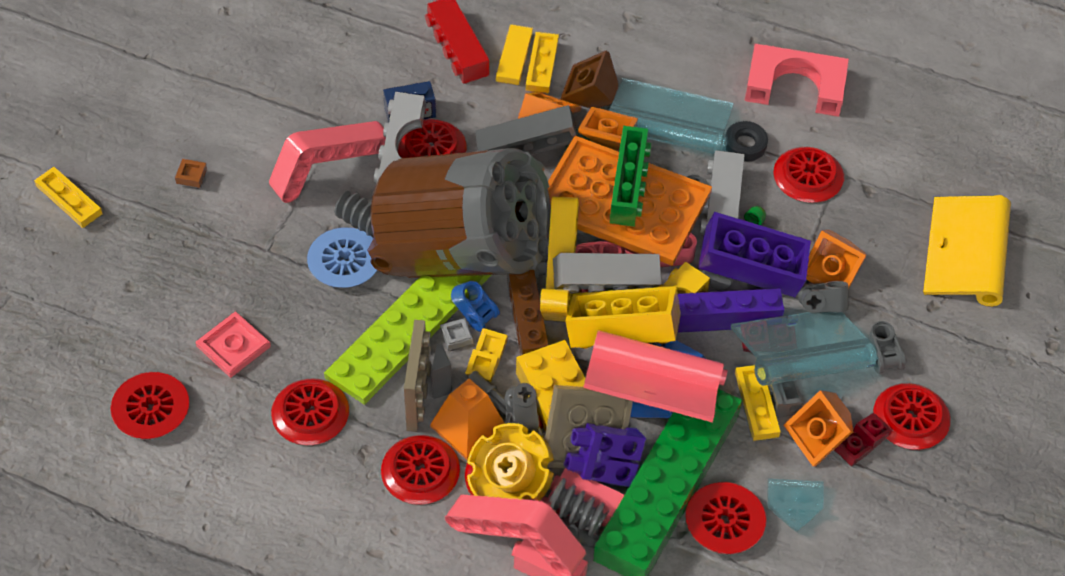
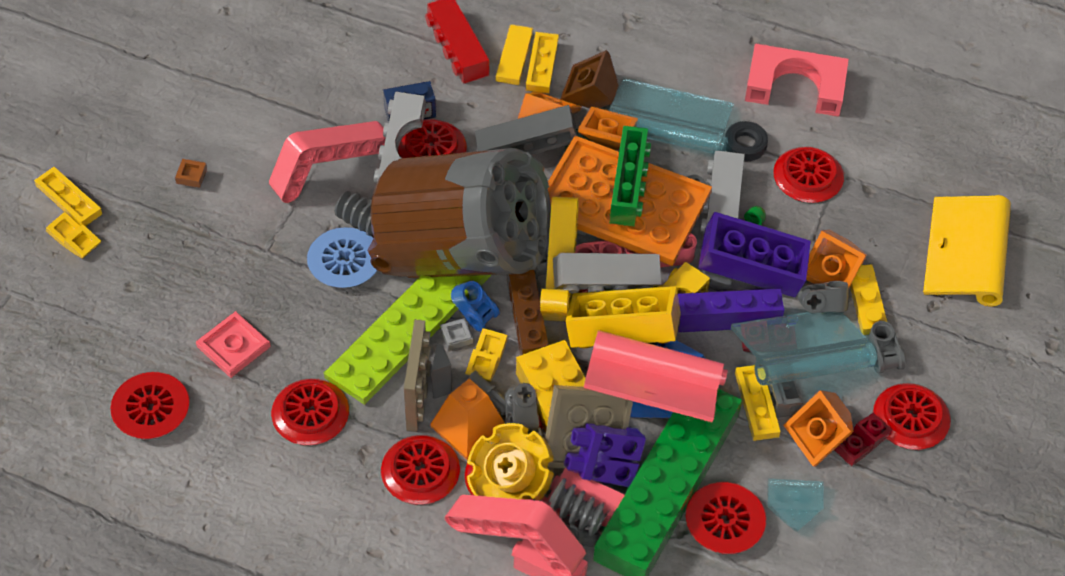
none -> yellow slope [46,212,101,259]
none -> yellow plate [850,264,887,335]

